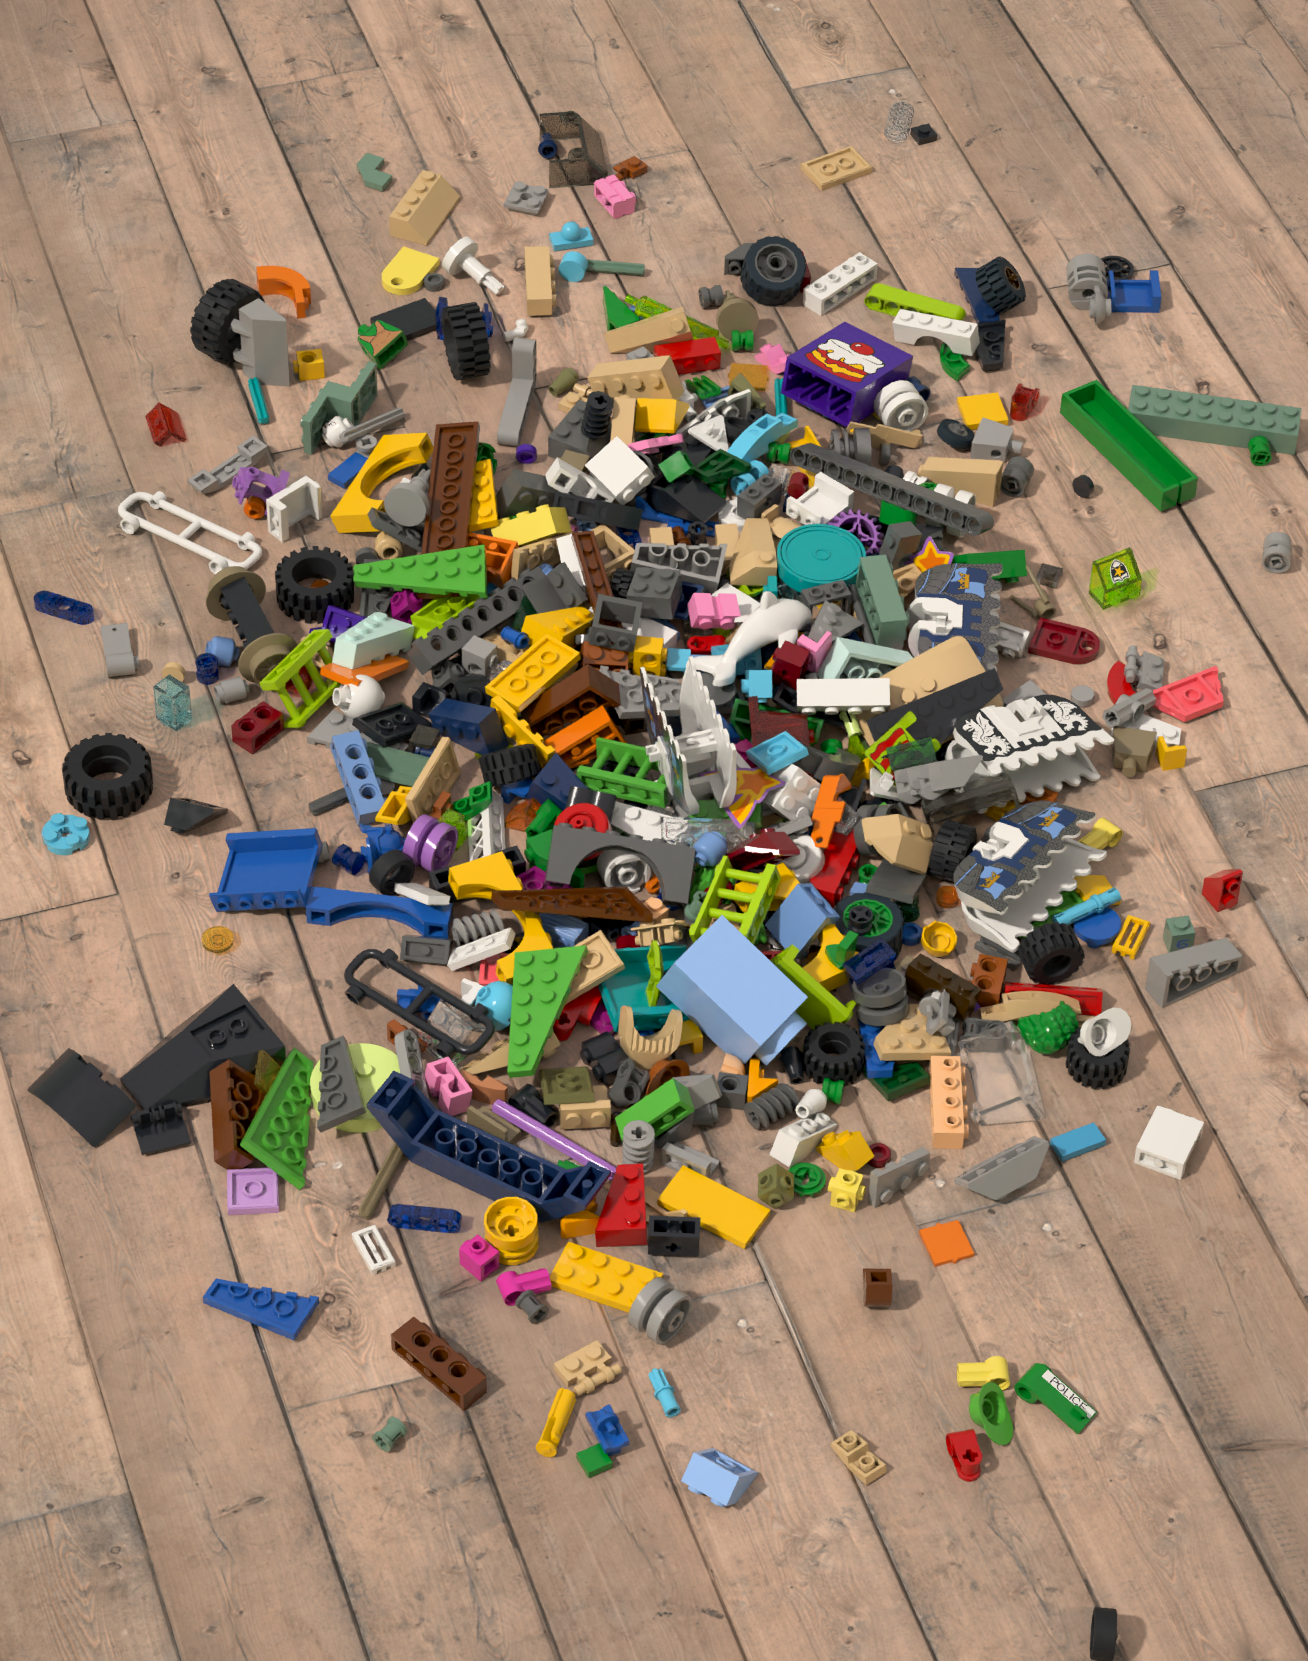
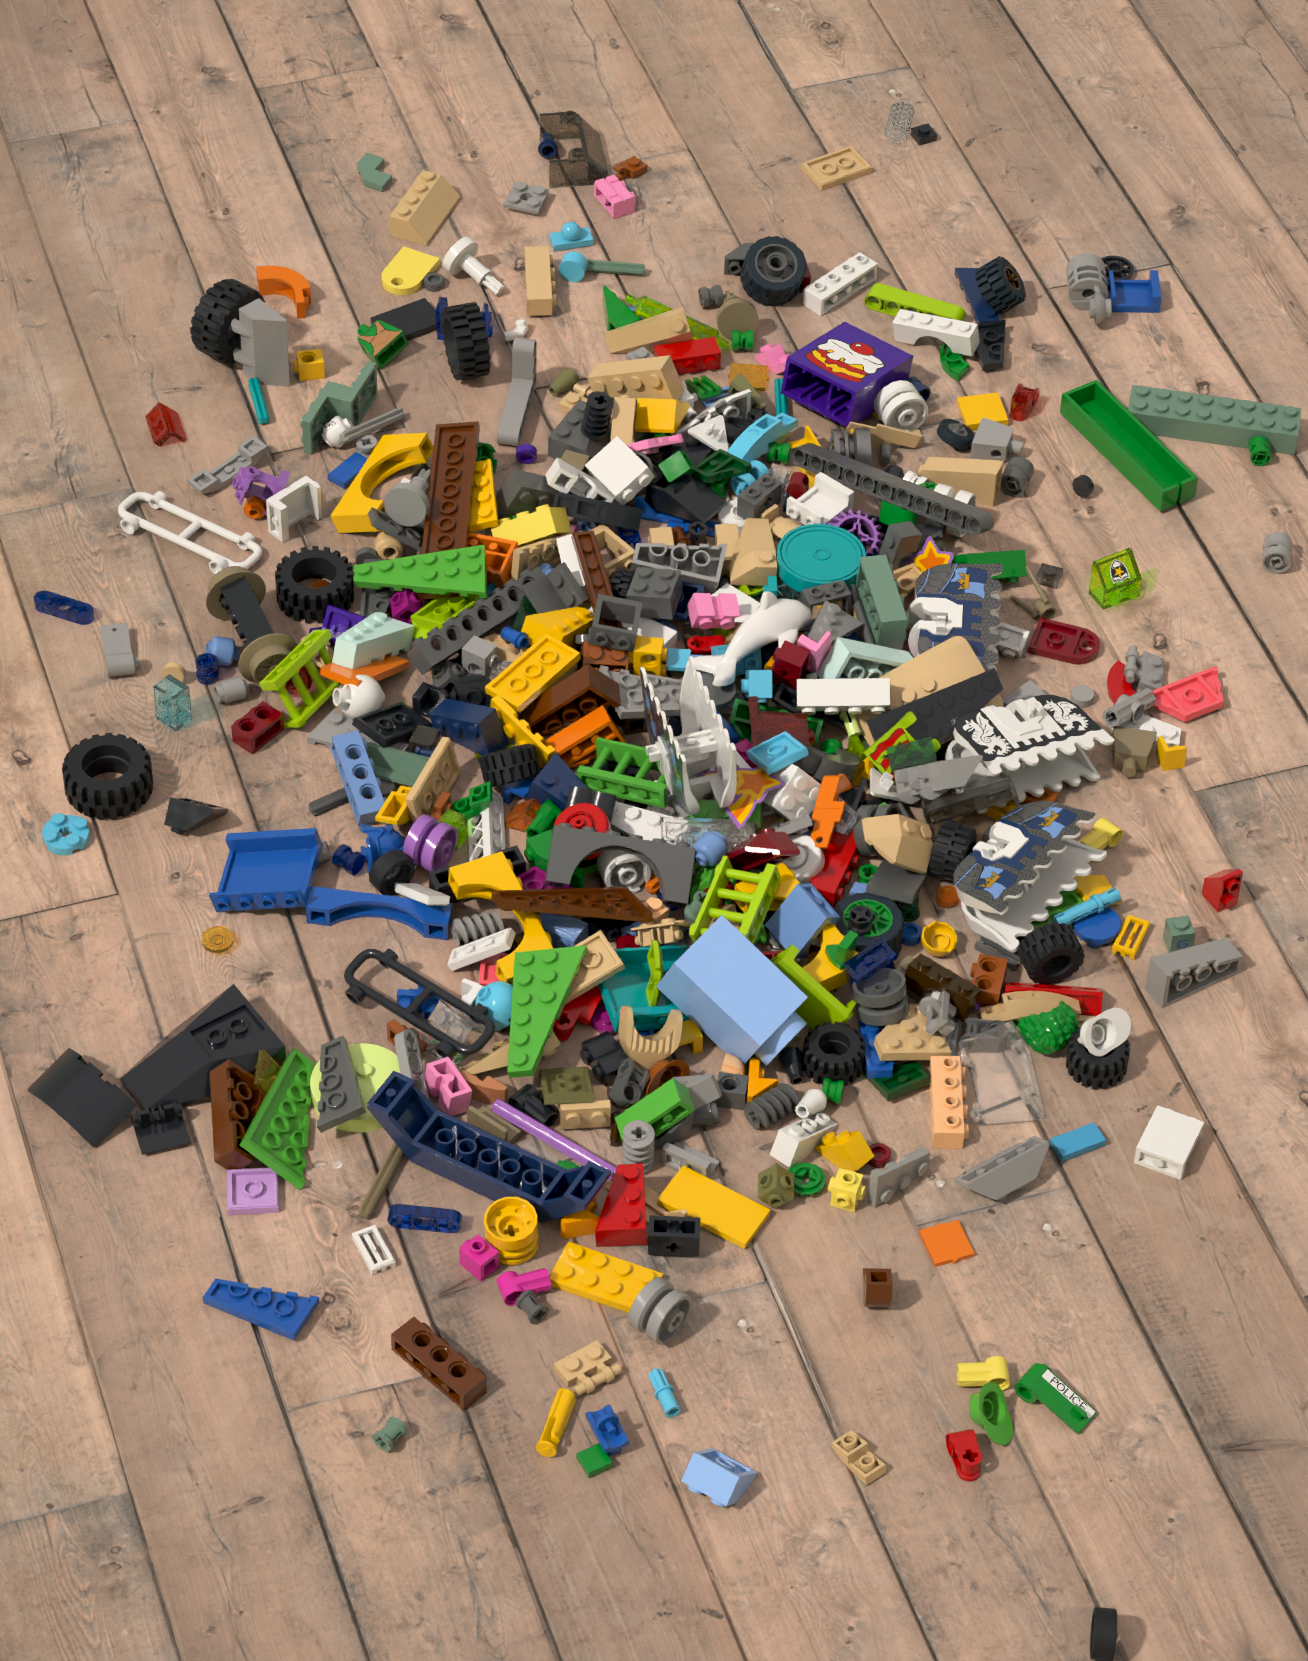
dark grey panel [400,934,453,964] -> none

